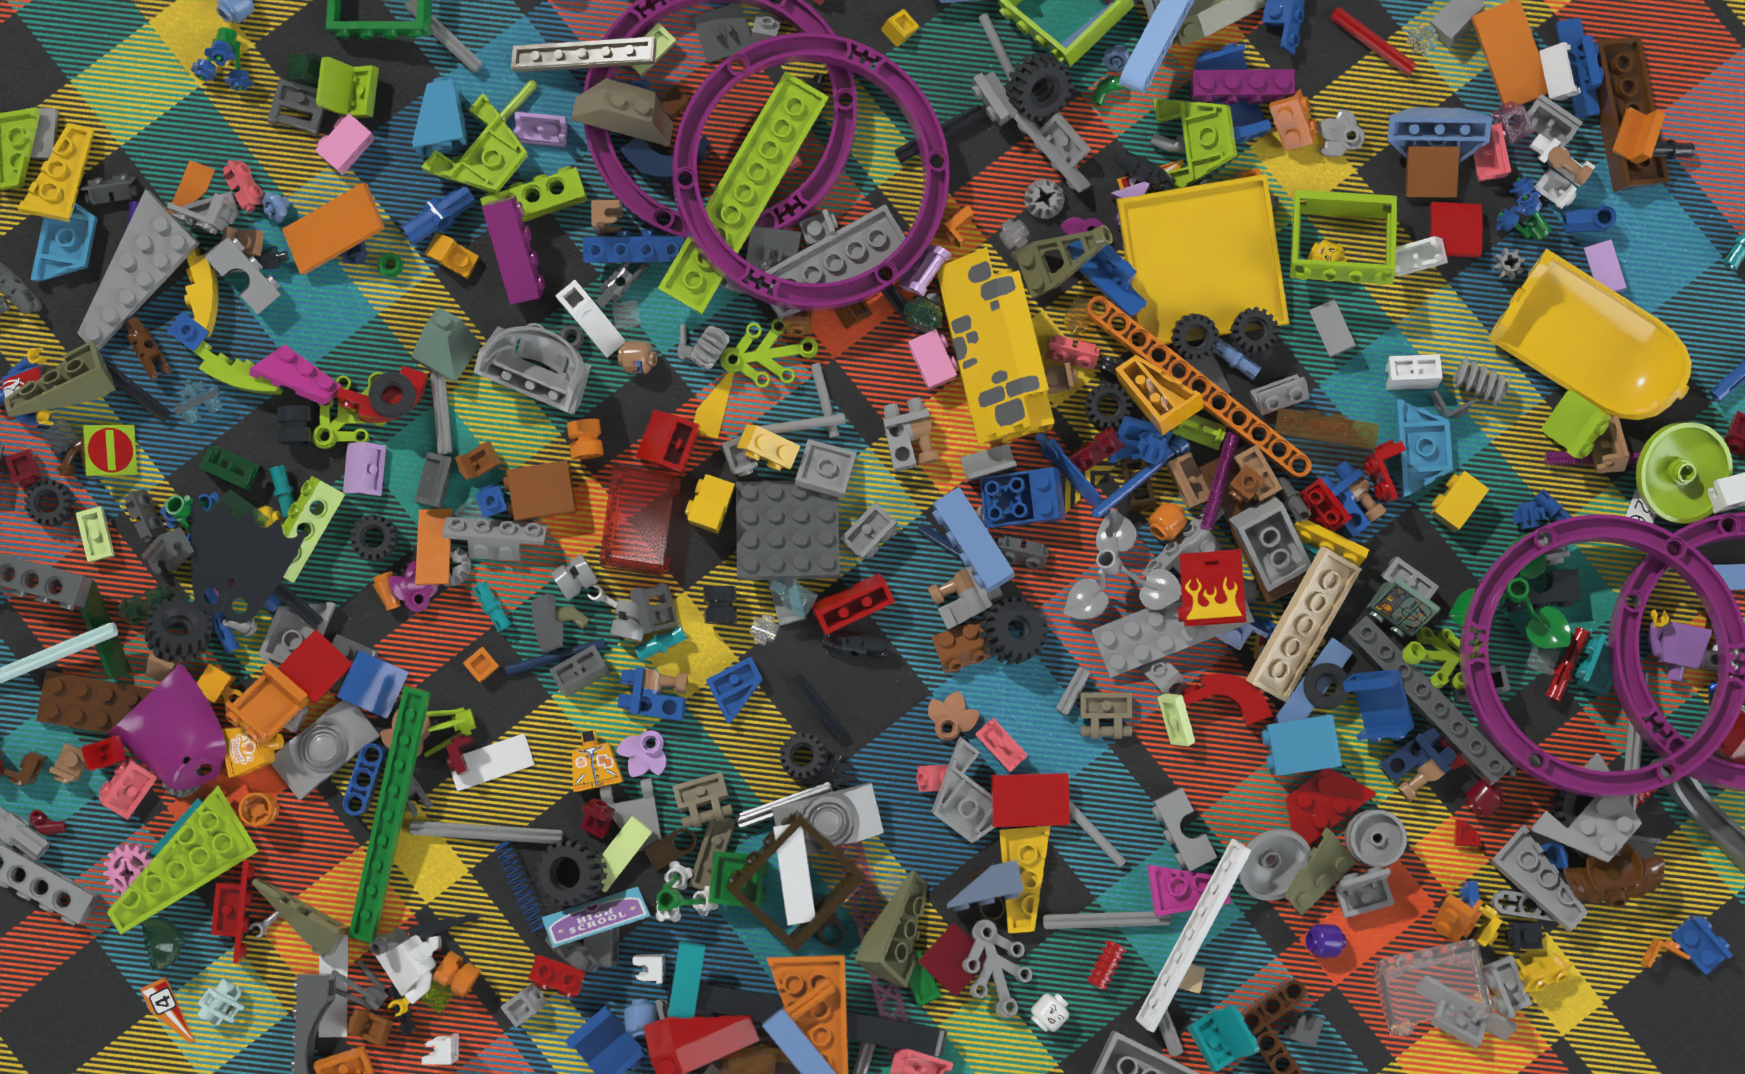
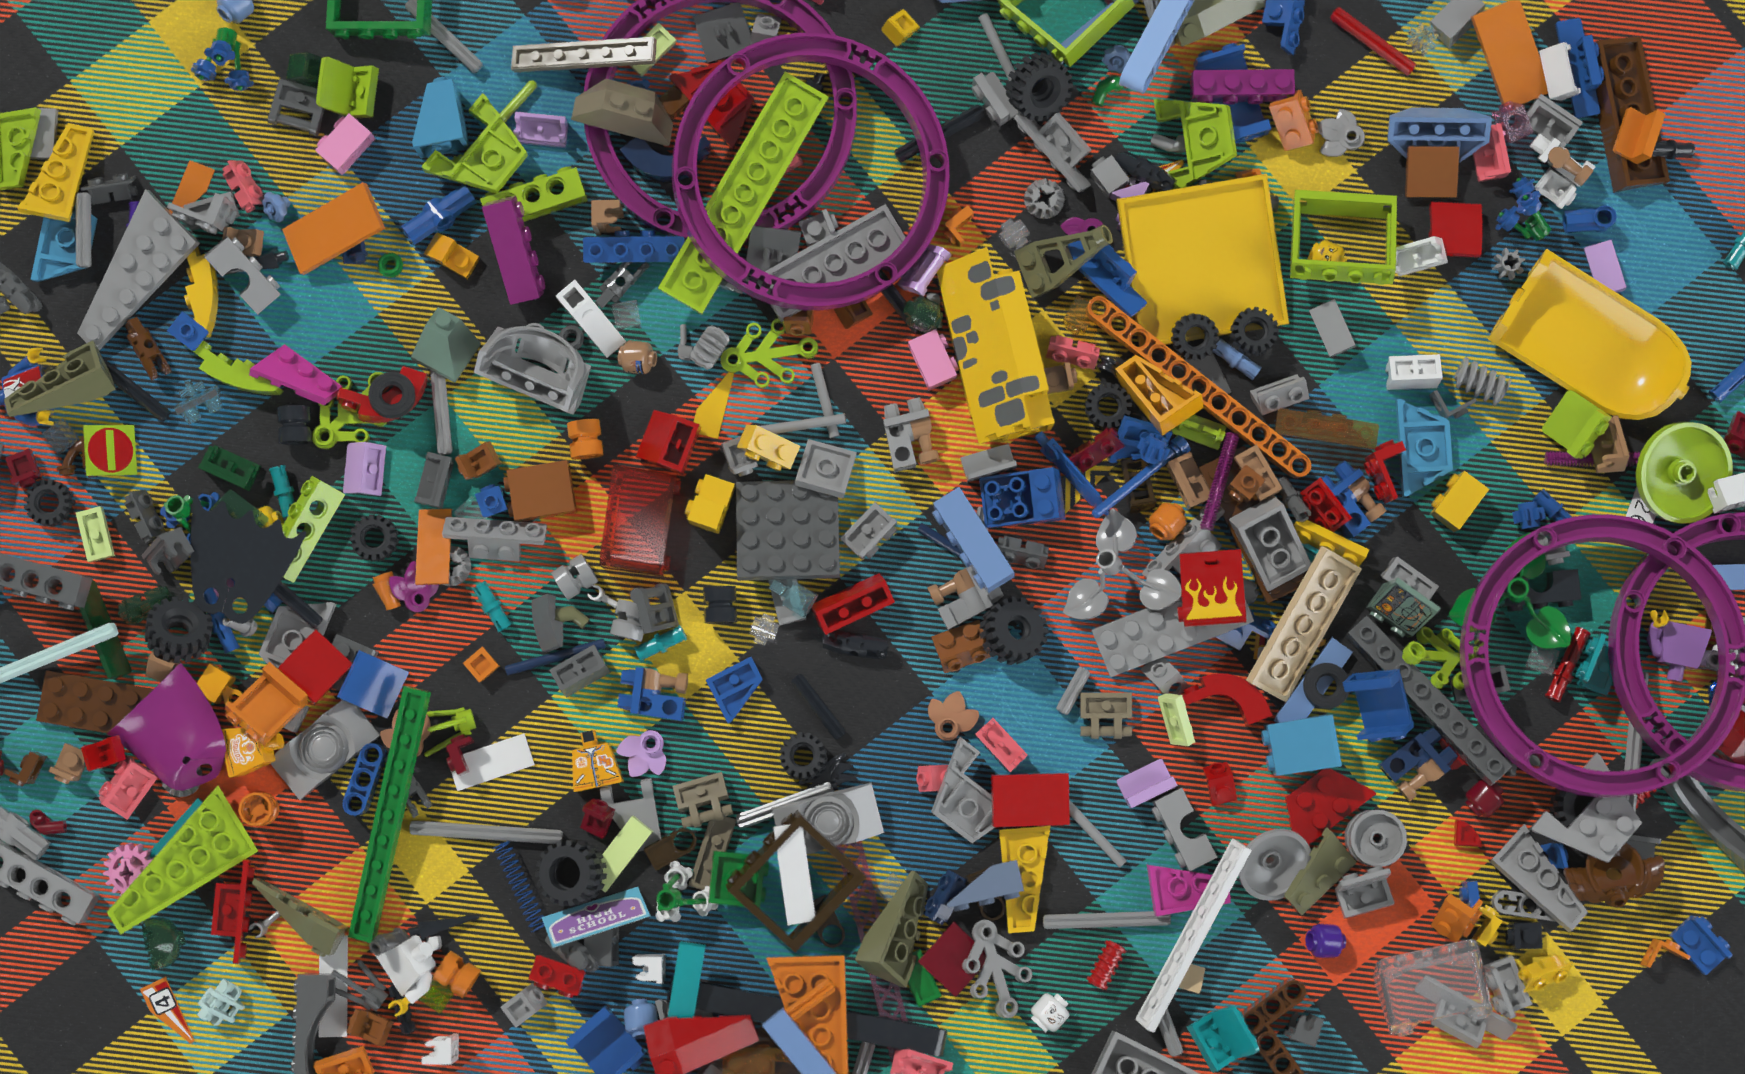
none -> light grey axle [76,193,91,268]
none -> red wing [668,61,755,150]
none -> dark blue hinge [923,869,967,925]
none -> light grey brick [1090,155,1129,199]
none -> lavender panel [1116,759,1178,808]
none -> red bracket [1203,762,1237,806]

